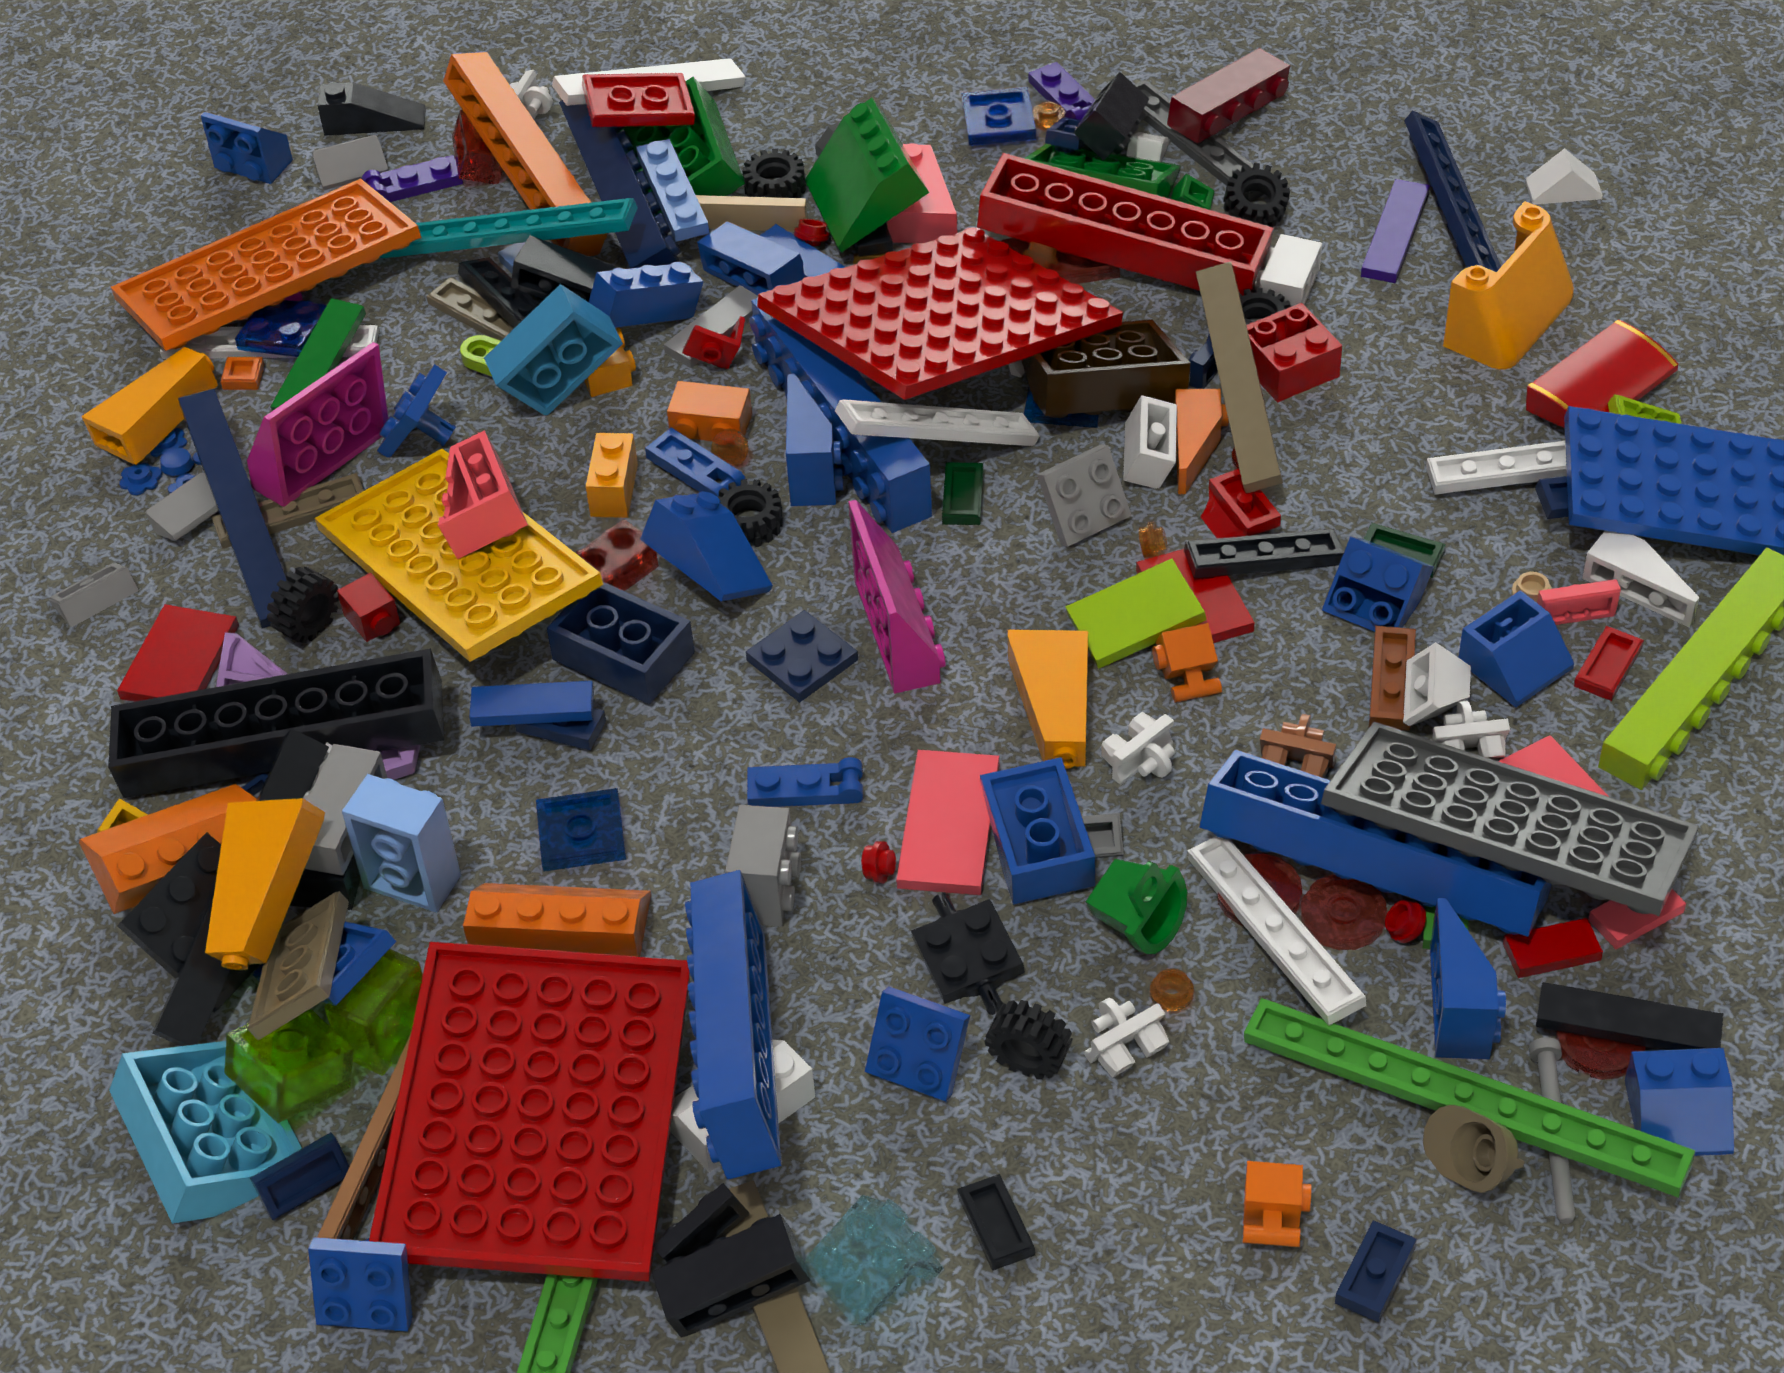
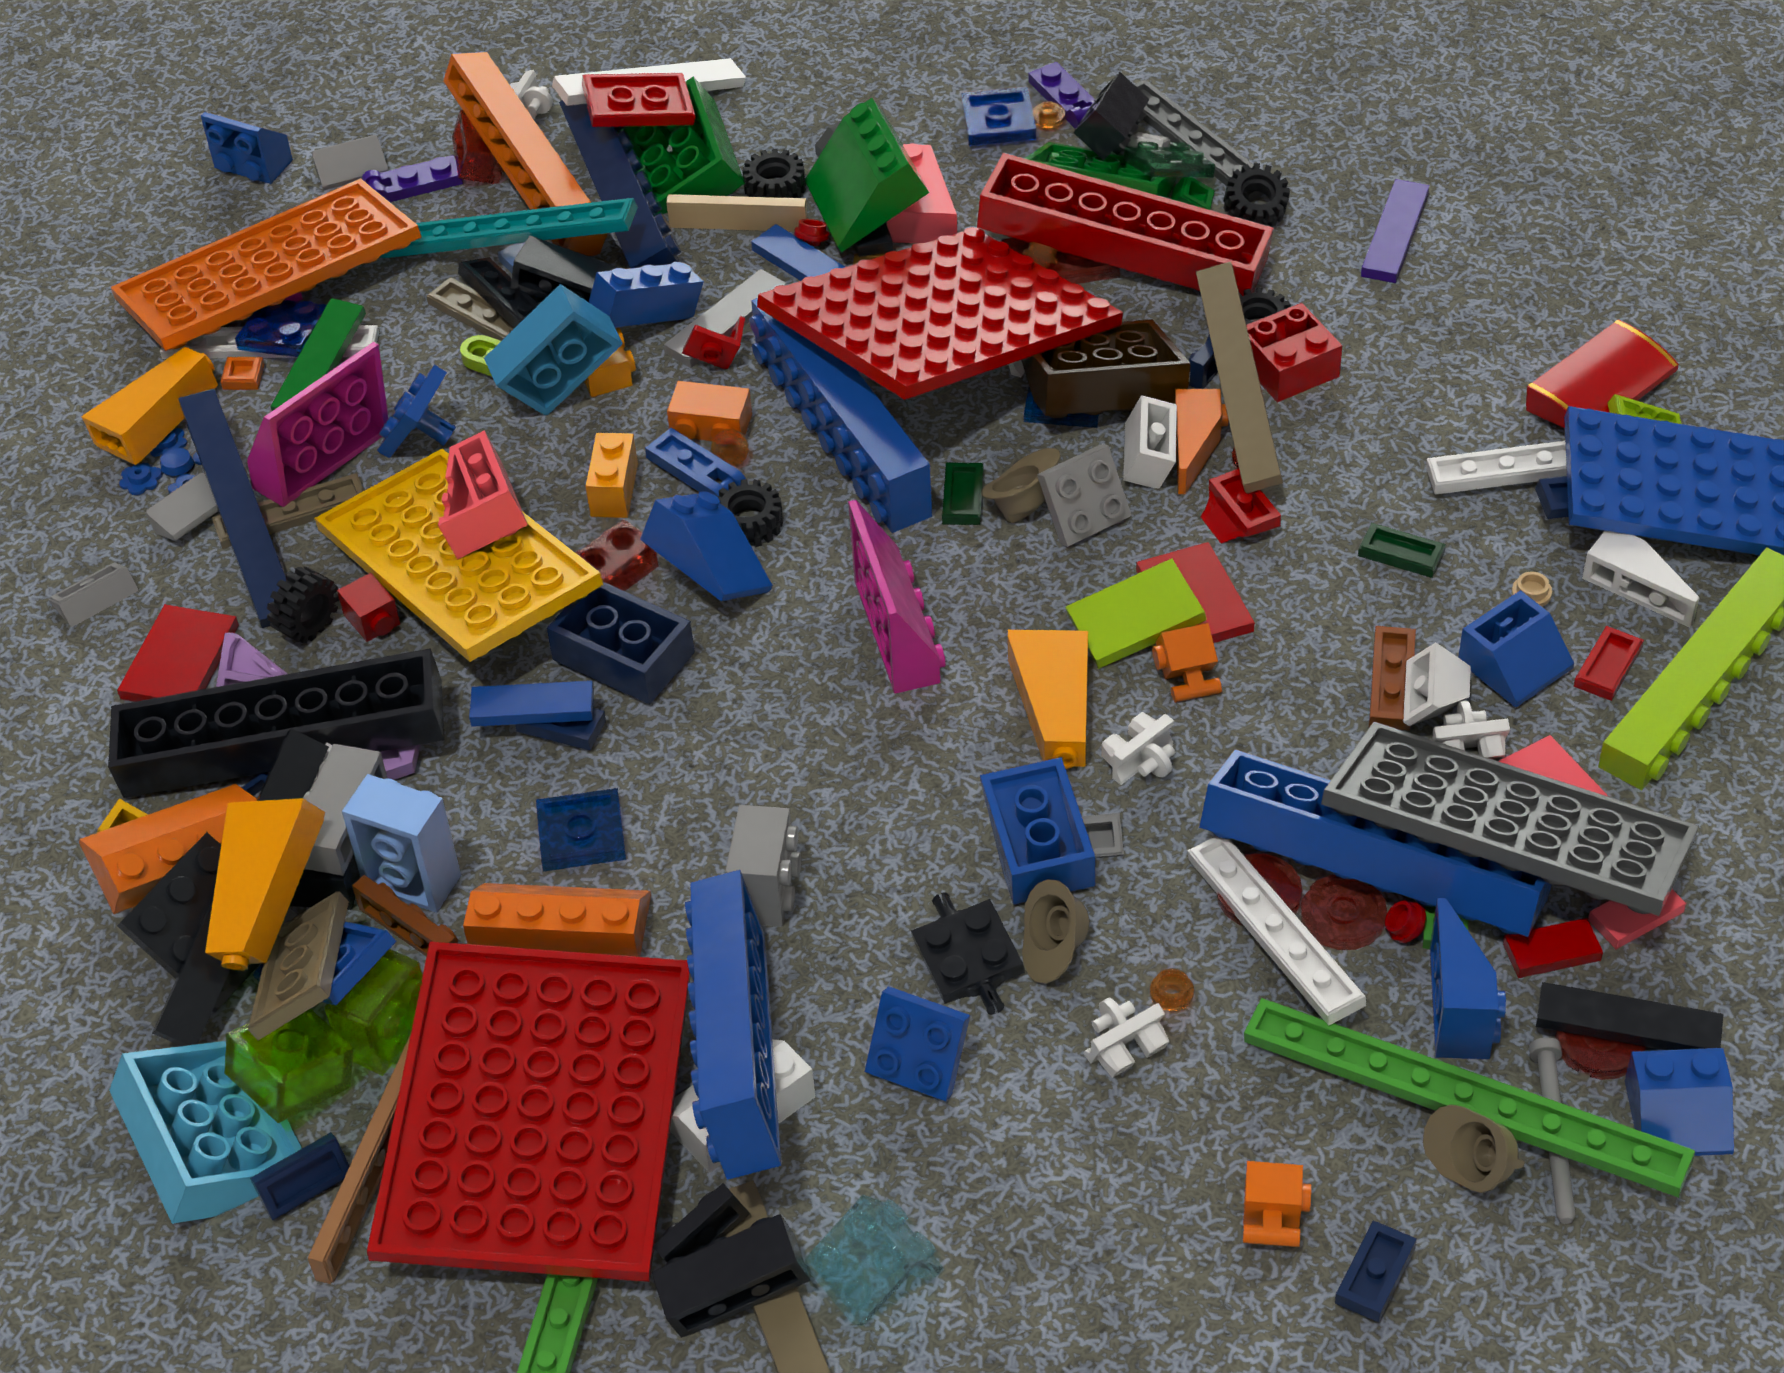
blue plate [308,1237,412,1332] -> none
black slope [317,82,426,136] -> none
medium blue plate [636,139,709,242] -> none
blue brick [697,221,805,296] -> none
dark blue plate [746,610,858,703] -> none
blue plate [747,757,863,807] -> none
blue slope [786,374,843,506] -> none
white tile [835,400,1039,446] -> none
red plate [861,841,896,883] -> none
coral tile [896,750,1000,895] -> none
black tile [957,1174,1035,1271] -> none
black tyre [985,1000,1073,1080] -> none
dark blue plate [1045,117,1085,153] -> none
green container [1085,859,1188,954] -> none
clear orange plate [1139,521,1168,558] -> none
dark red brick [1167,48,1290,144] -> none
black tile [1184,529,1344,578] -> none
white brick [1255,234,1322,307] -> none
nougat hips [1260,714,1337,778] -> none
blue slope [1322,537,1434,632] -> none
dark blue plate [1404,110,1501,272] -> none
light orange windscreen [1443,201,1574,370] -> none
white slope [1525,148,1603,205] -> none
coral plate [1537,579,1621,625] -> none
none -> dark orange plate [352,875,458,957]
none -> dark tan piece [981,448,1061,523]
none -> dark tan piece [1022,879,1090,984]
none -> clear green plate [1123,141,1215,178]

